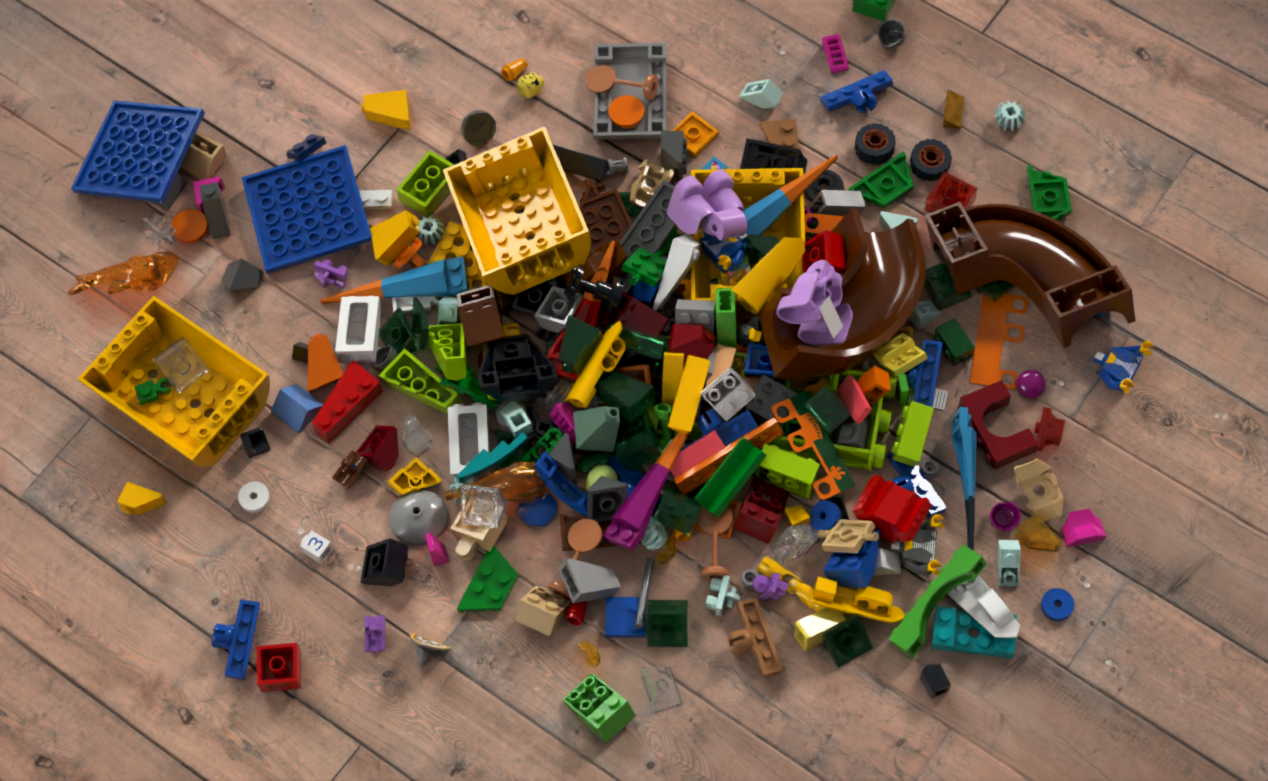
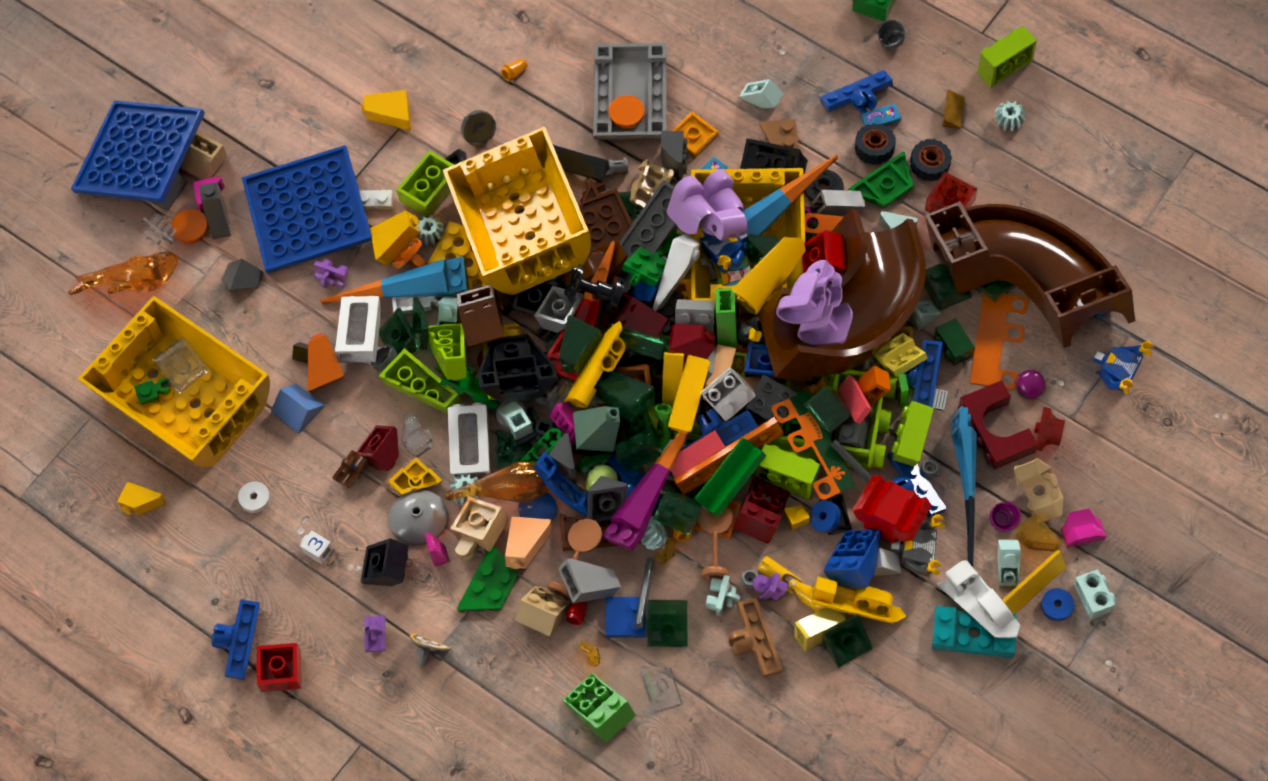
black panel [240,427,271,458] -> none
dark blue plate [286,134,326,161] -> none
red wedge [312,360,383,444] -> none
teal slope [456,432,528,484] -> none
clear slope [462,484,508,528] -> none
light yellow head [516,72,545,98] -> none
nougat piece [585,65,658,100] -> none
clear yellow arm [720,268,747,286] -> none
clear torso [770,524,820,564] -> none
tan plate [818,519,879,553] -> none
white sticker [819,296,843,339] -> none
dark pink slope [822,34,849,74] -> none
bright green arch [889,544,987,659] -> none
black brick [920,663,951,699] -> none
green wing [1027,166,1071,221] -> none
none -> light nougat slope [505,517,552,569]
none -> light grey piece [700,258,717,290]
none -> dark grey bar [830,440,872,483]
none -> dark azure tile [861,103,901,126]
none -> lime brick [977,26,1037,87]
none -> yellow slope [1002,550,1066,614]
none -> light aqua brick [1073,569,1116,620]

